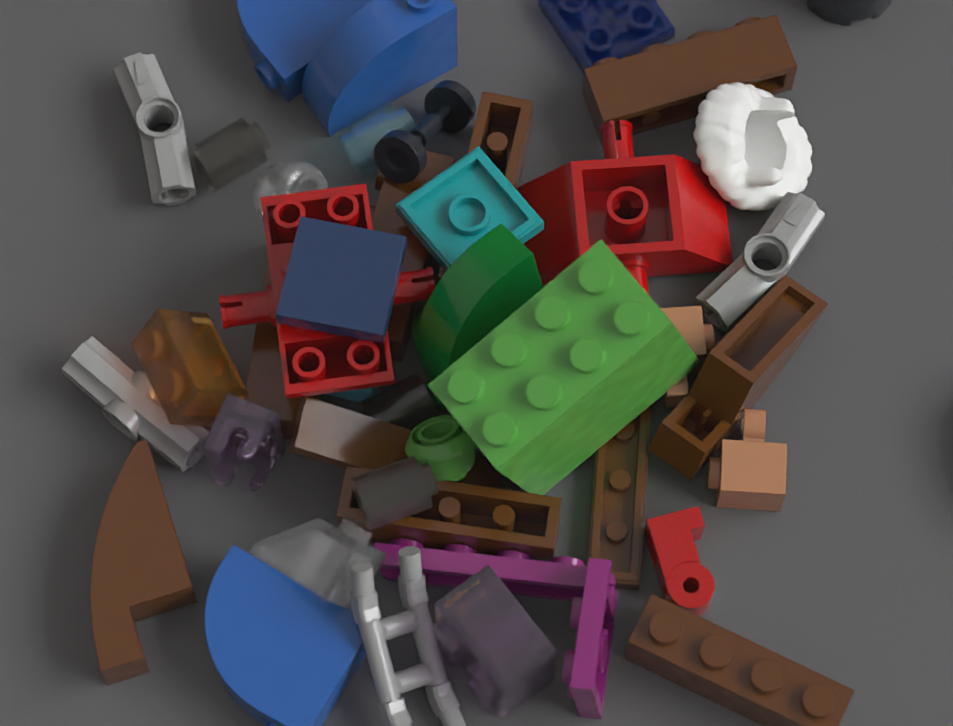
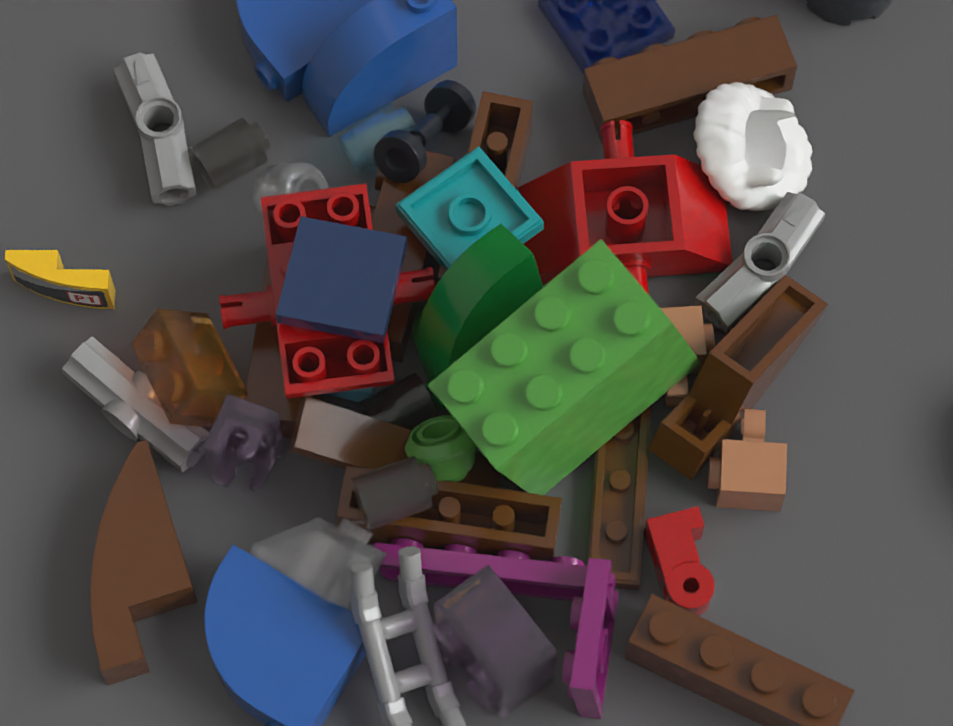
none -> yellow slope [5,250,116,309]

